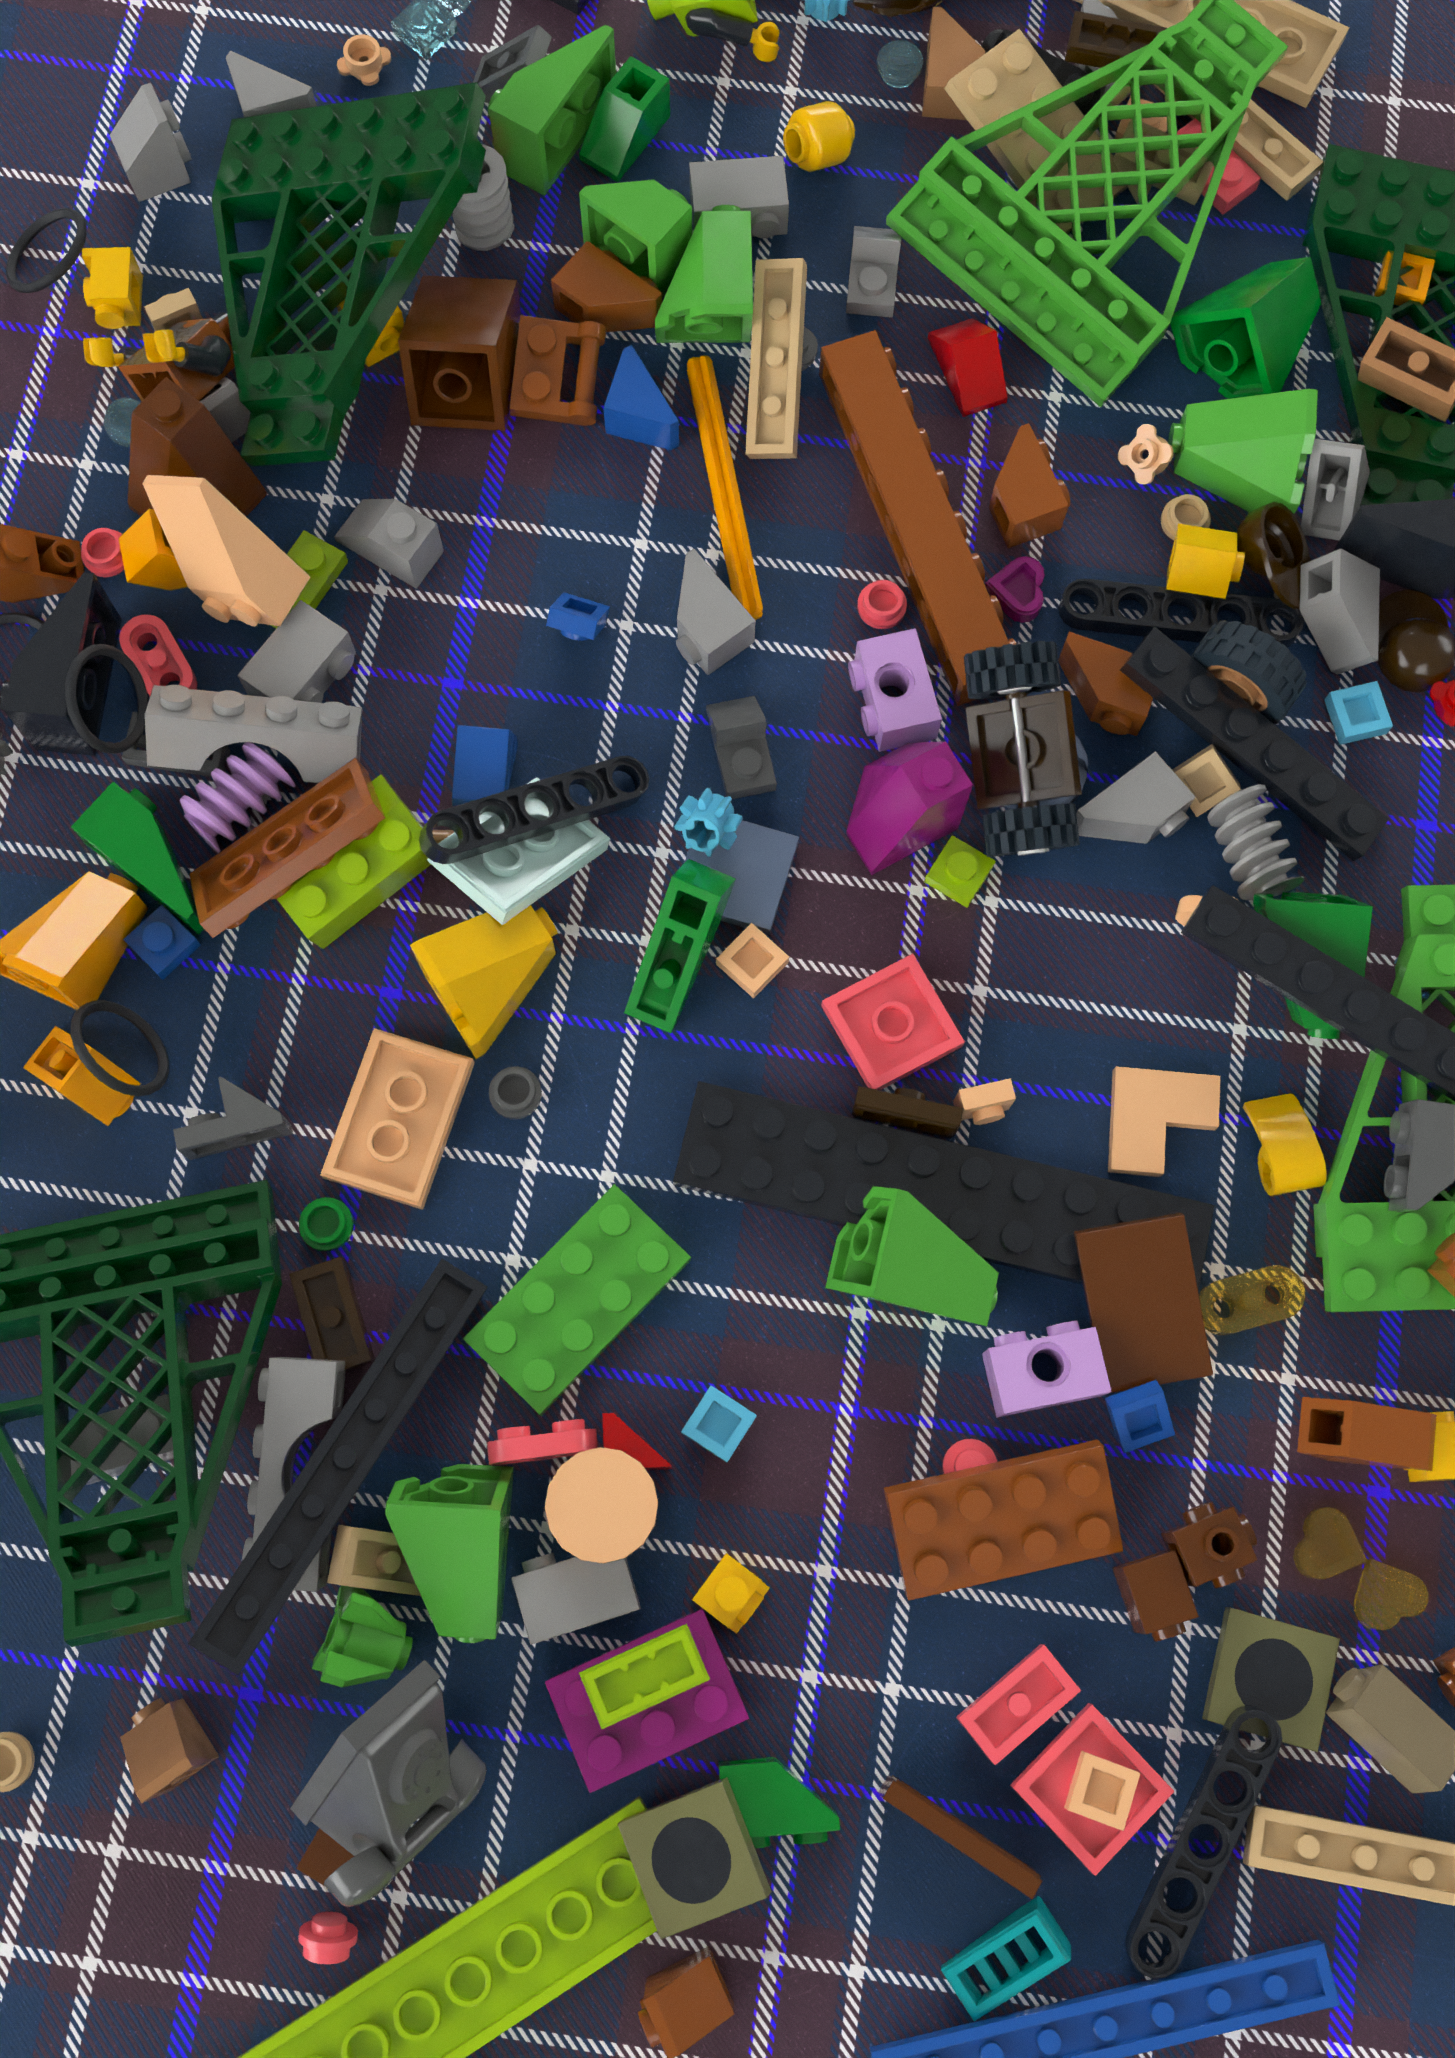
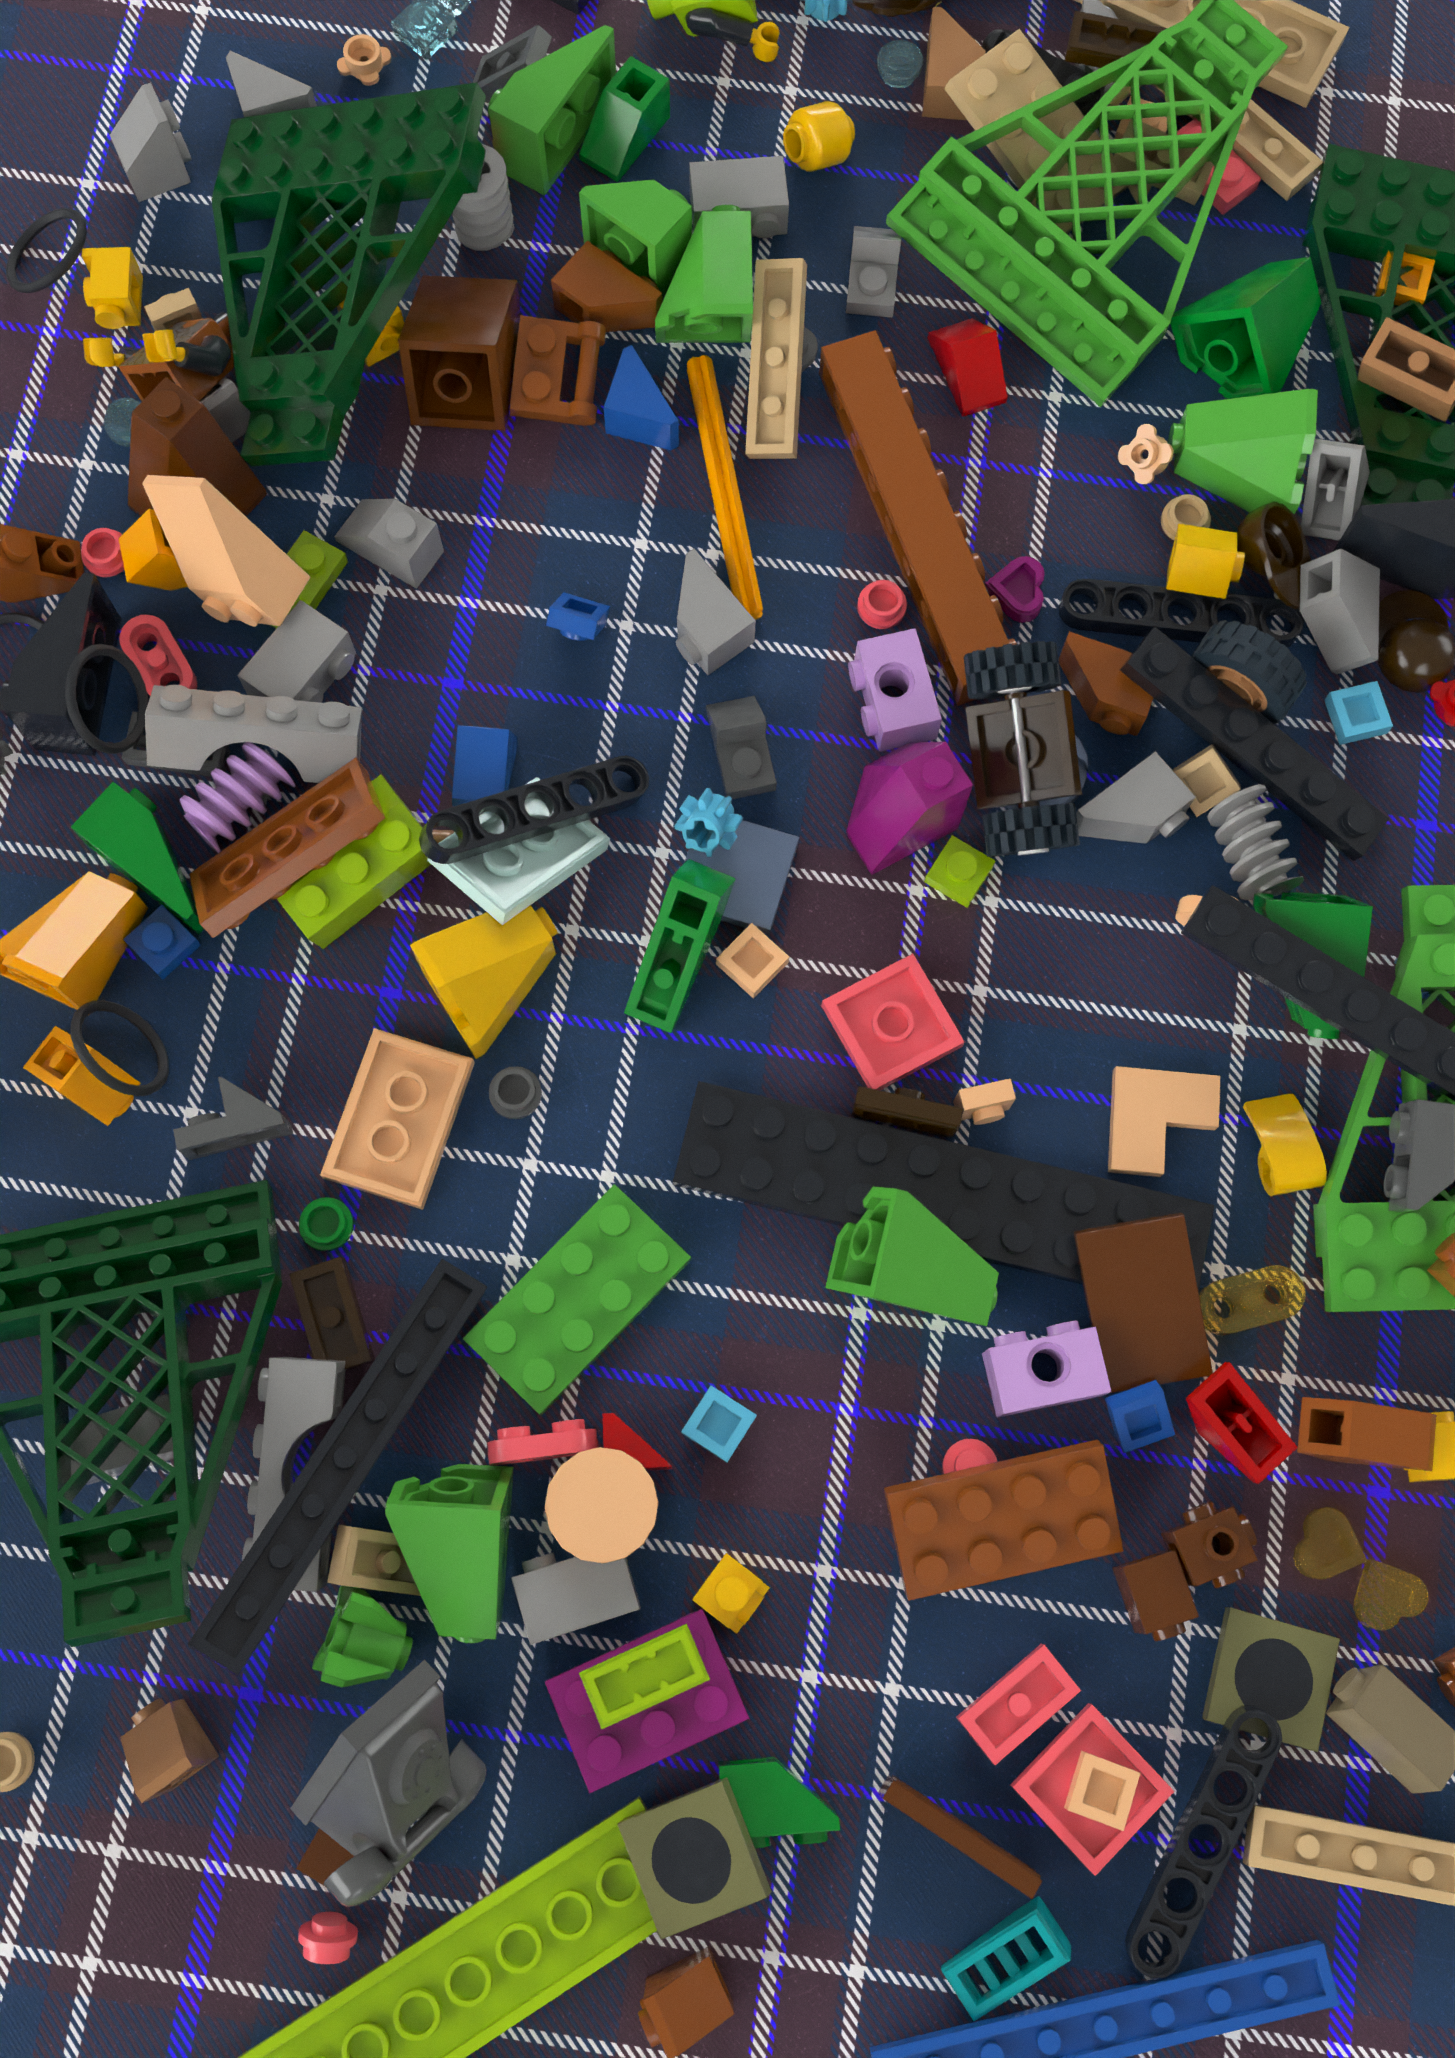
dark orange slope [989,423,1070,548] -> none
none -> red slope [1186,1362,1298,1484]

